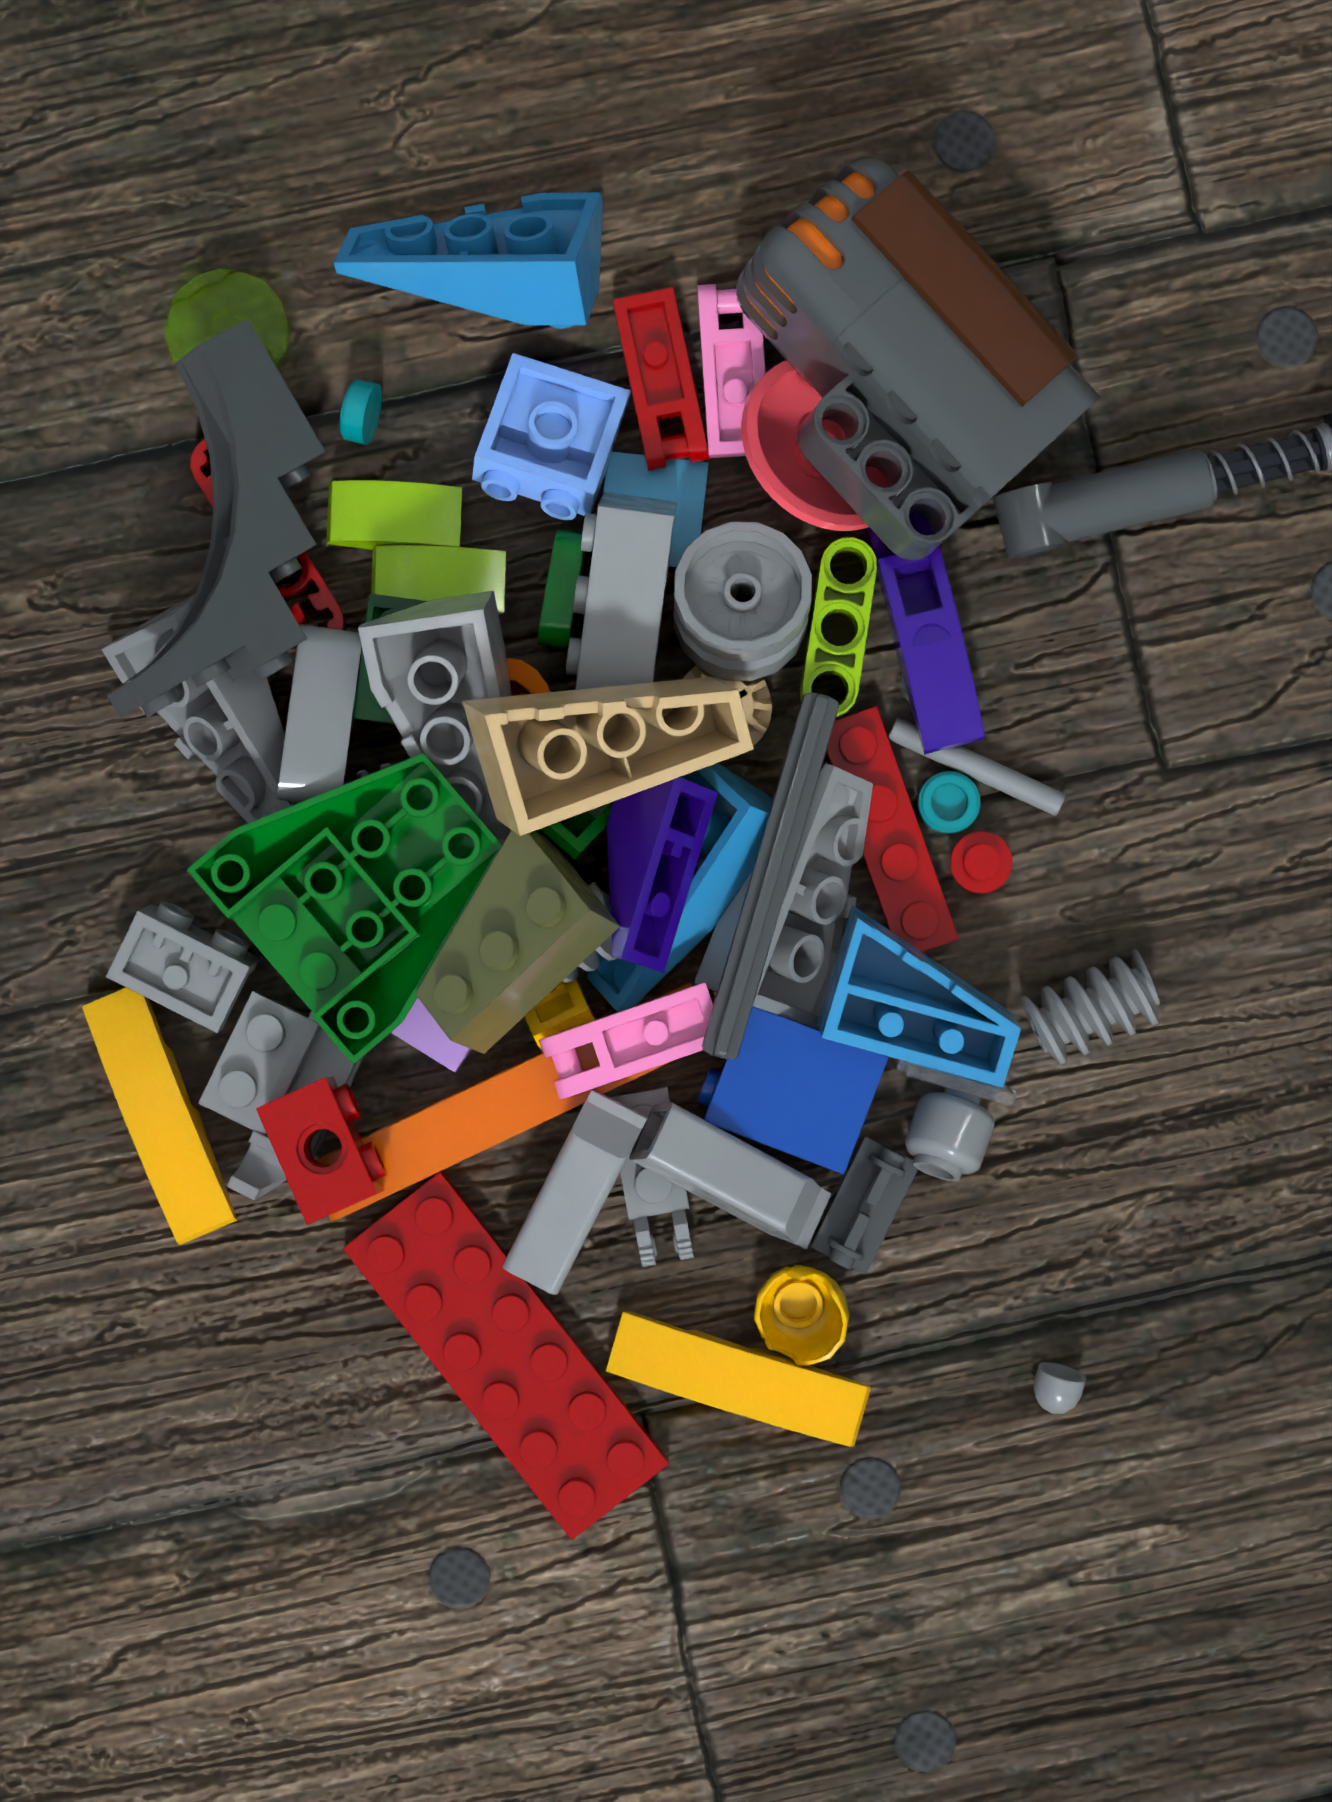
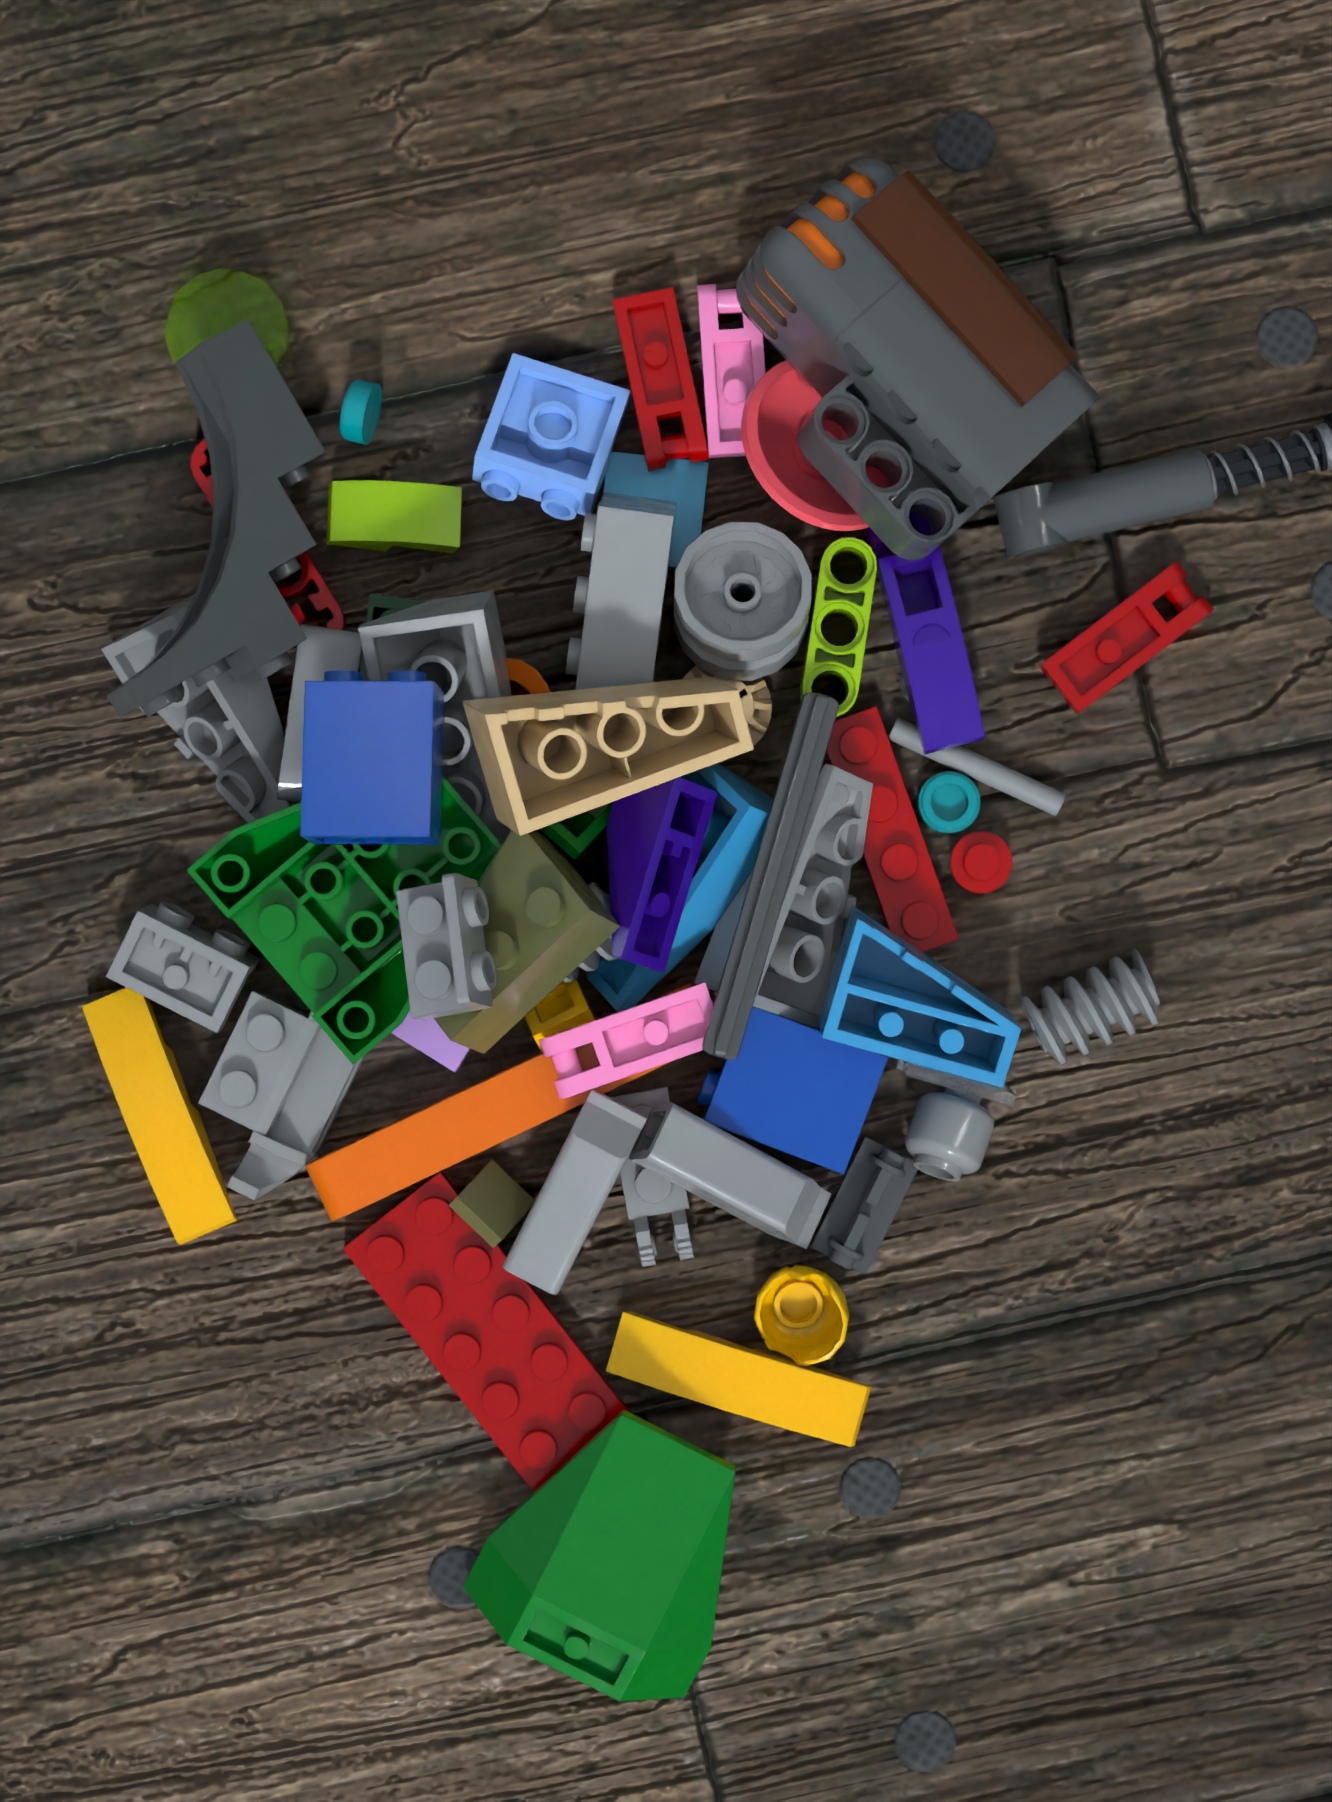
red brick [256,1076,387,1225] -> none
dark azure wedge [334,192,603,329] -> none
lime slope [371,545,506,615] -> none
green beam [537,528,586,650] -> none
light grey hinge [1033,1362,1086,1414] -> none
none -> blue brick [300,670,444,845]
none -> light grey bracket [396,873,497,1020]
none -> olive tile [448,1160,535,1248]
none -> green wedge [463,1410,737,1701]
none -> red plate [1039,560,1214,714]

